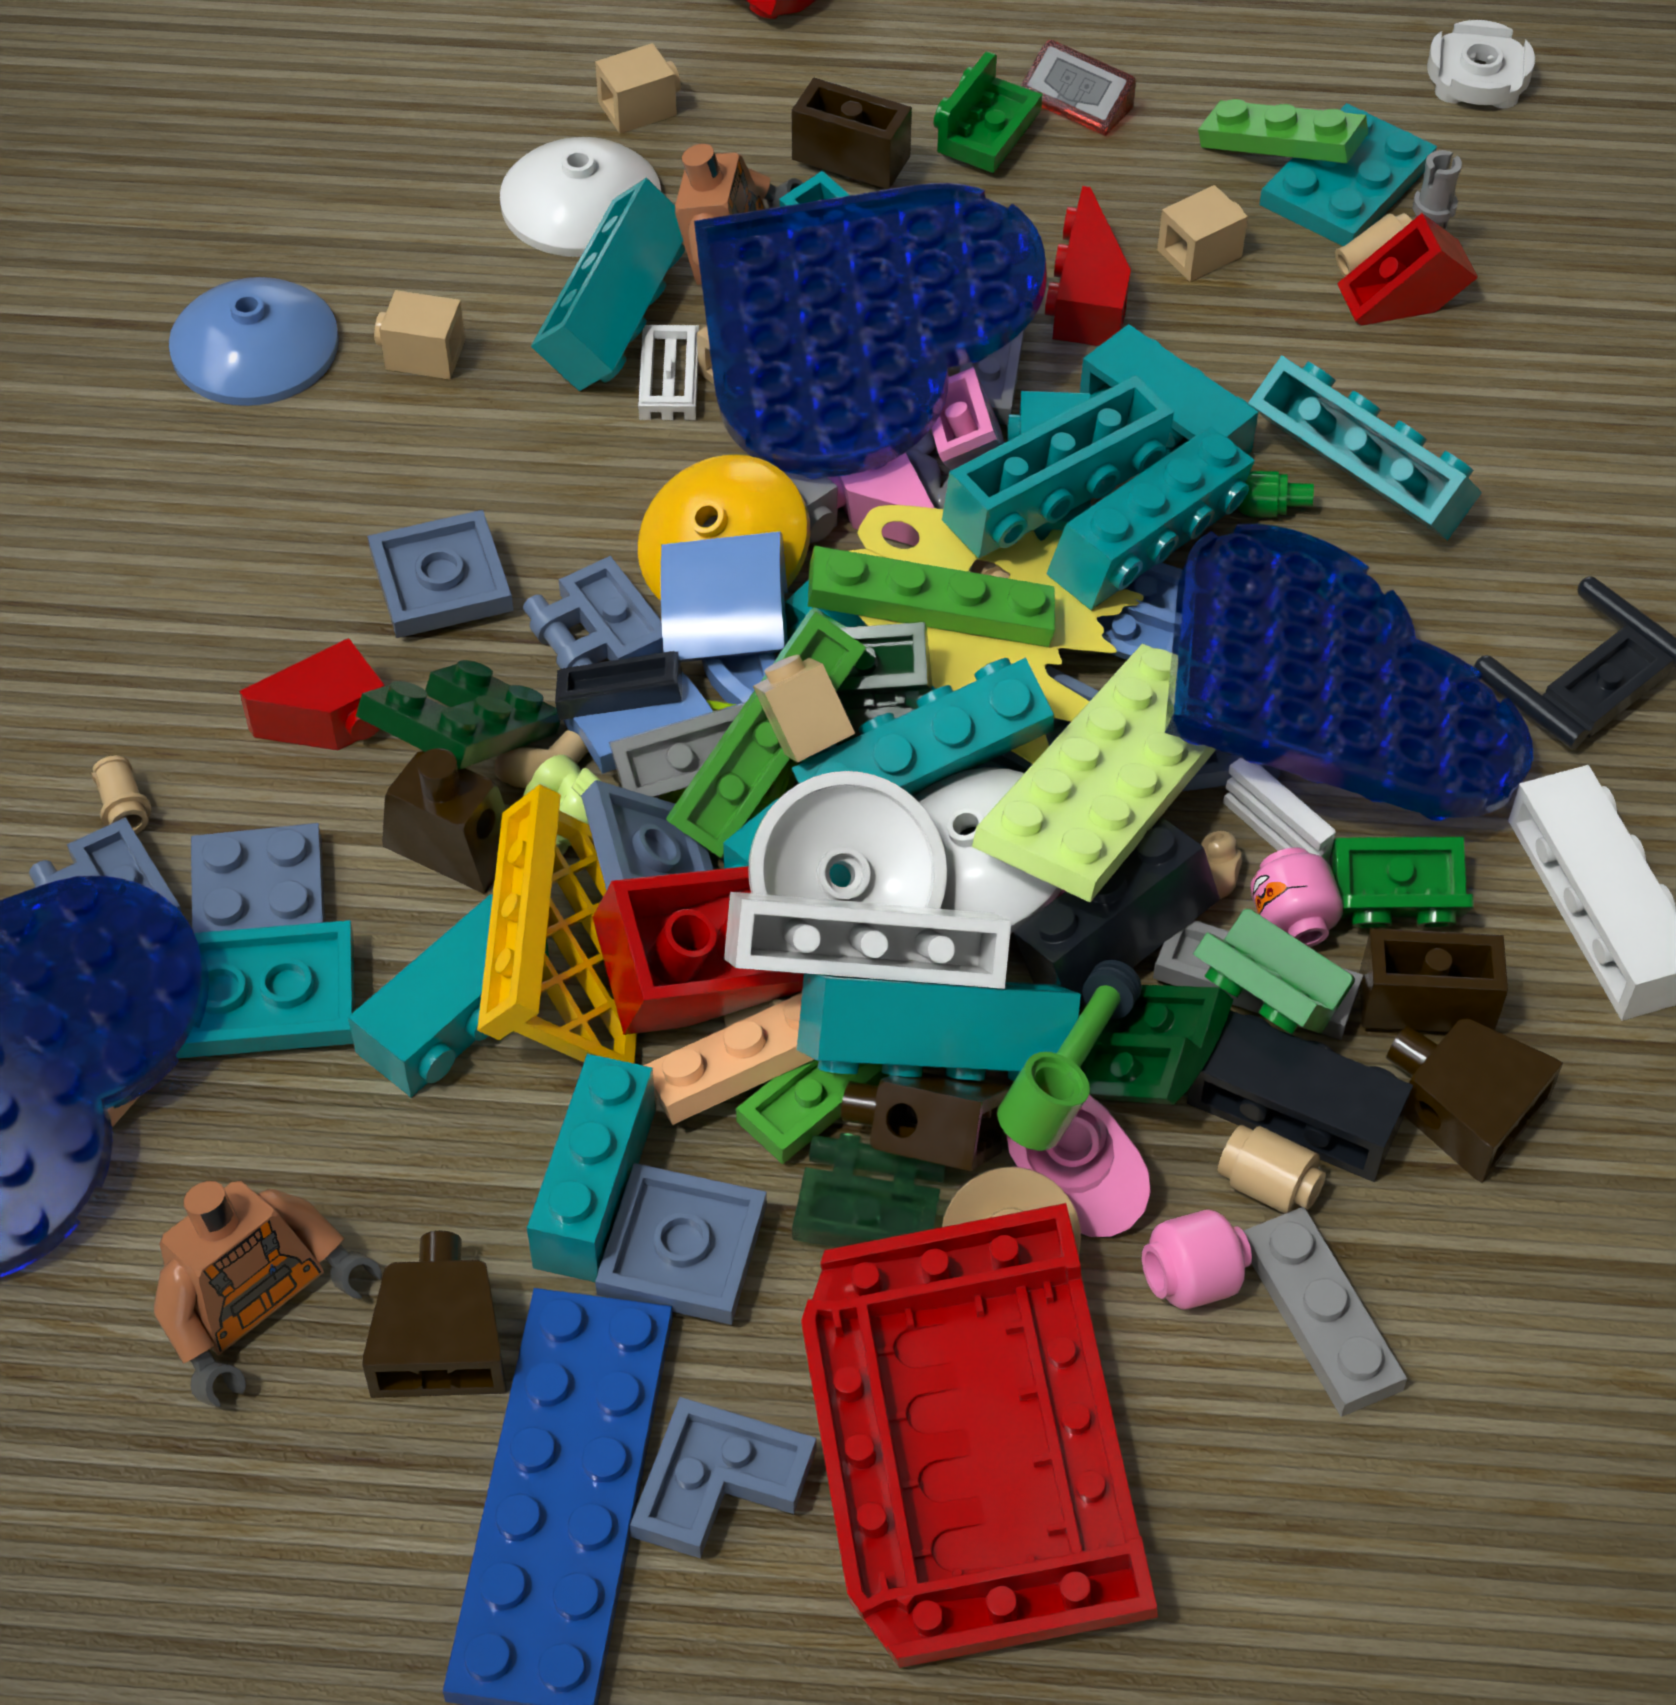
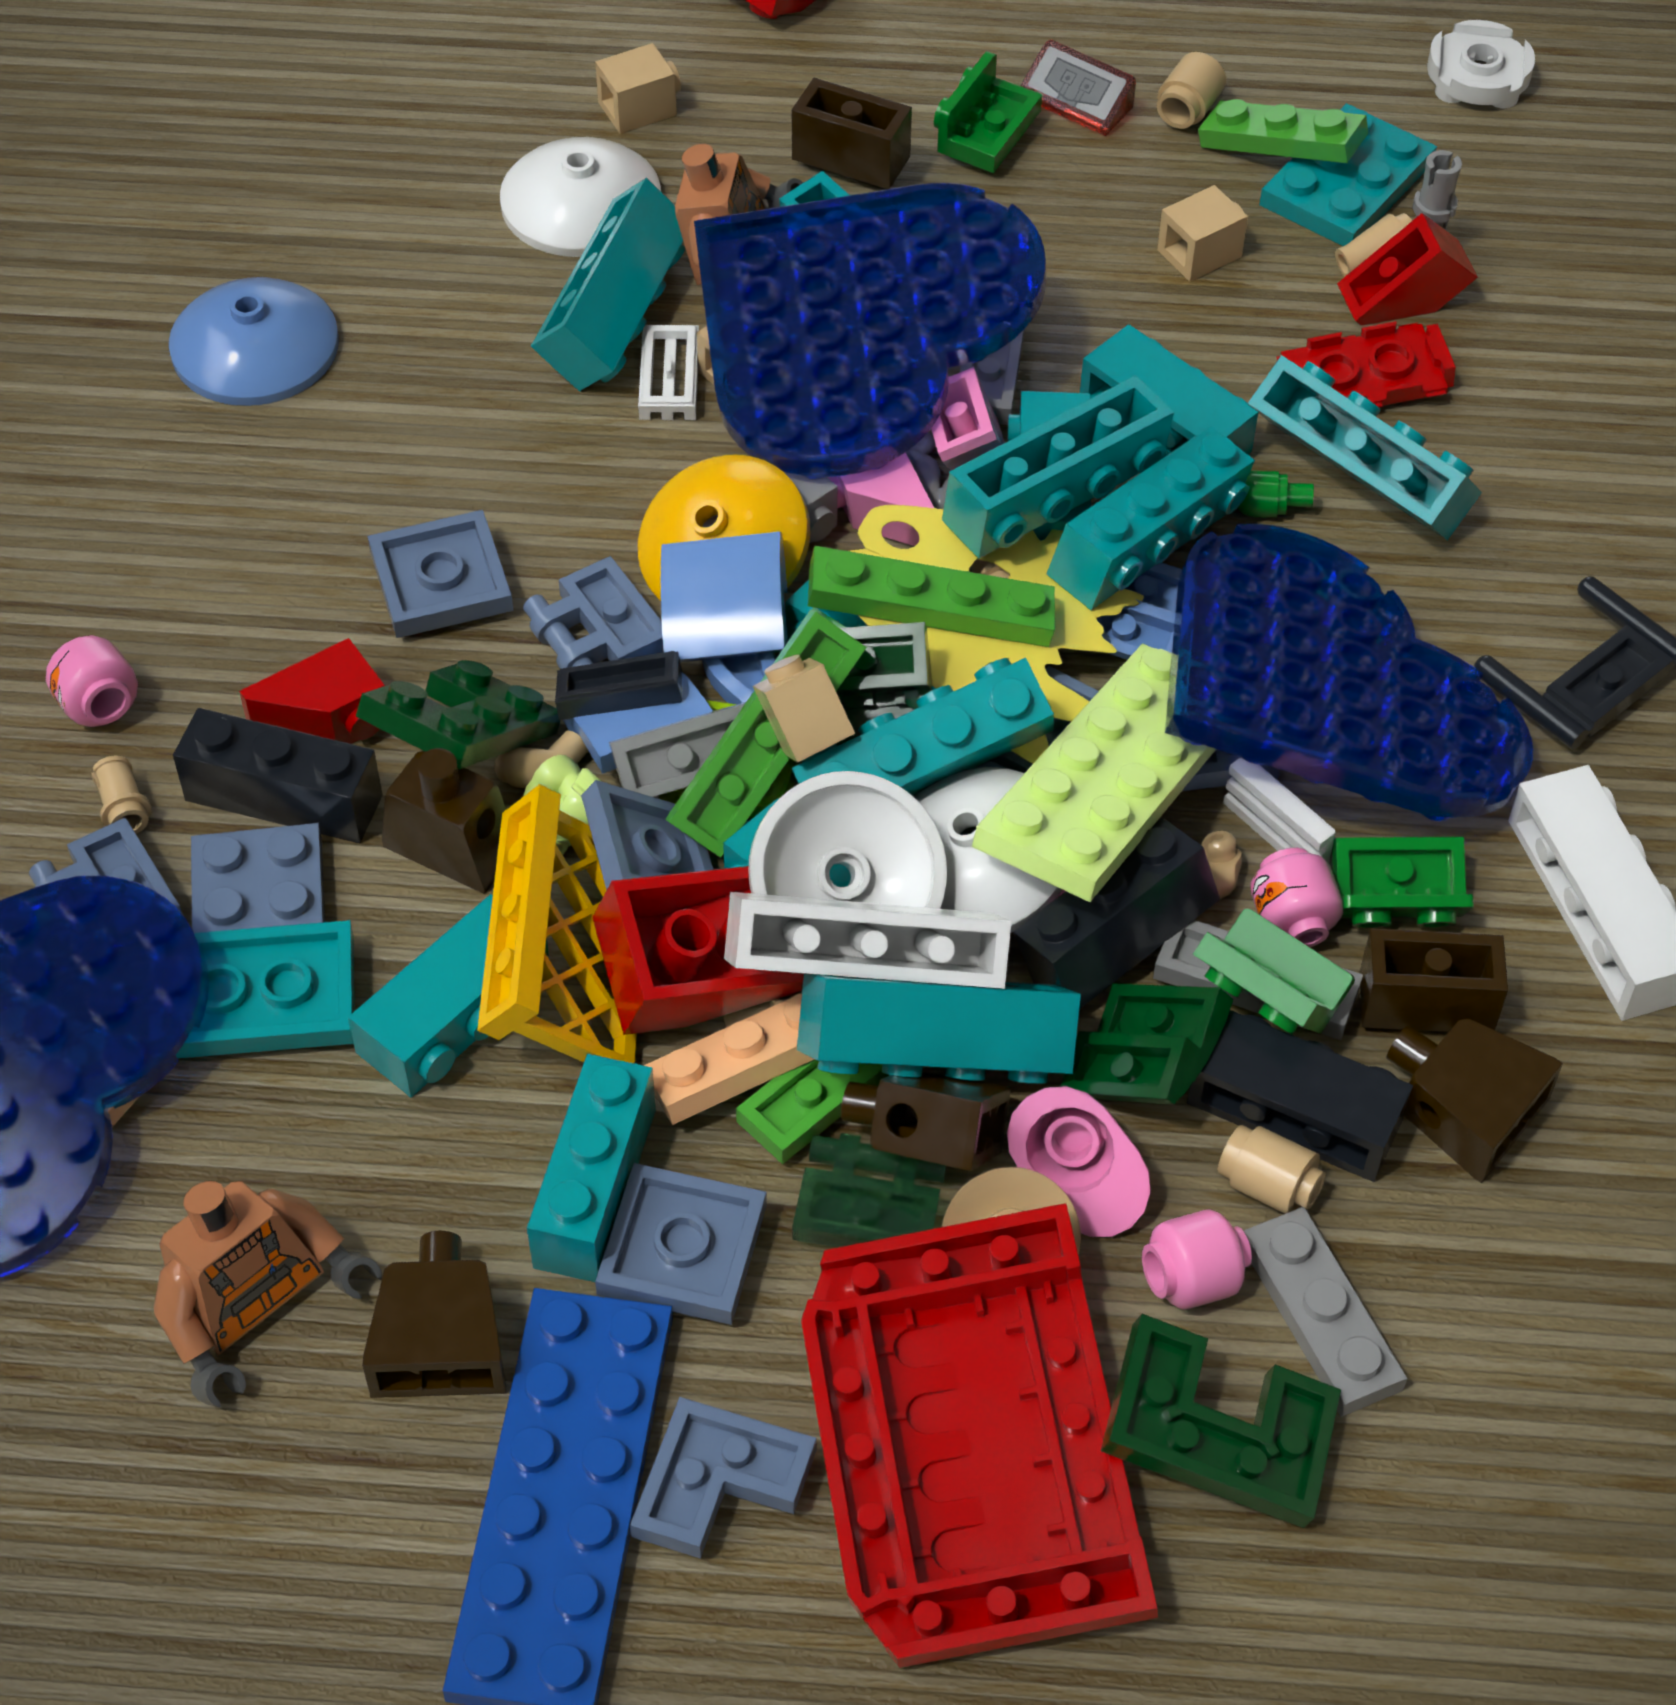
tan brick [374,290,465,379] -> none
bright green piece [997,960,1142,1151] -> none
red slope [1045,186,1131,346] -> none
none -> bright pink head [45,635,138,727]
none -> black brick [173,708,383,844]
none -> dark green plate [1101,1313,1341,1528]
none -> tan brick [1157,52,1226,129]
none -> red piece [1276,321,1456,407]

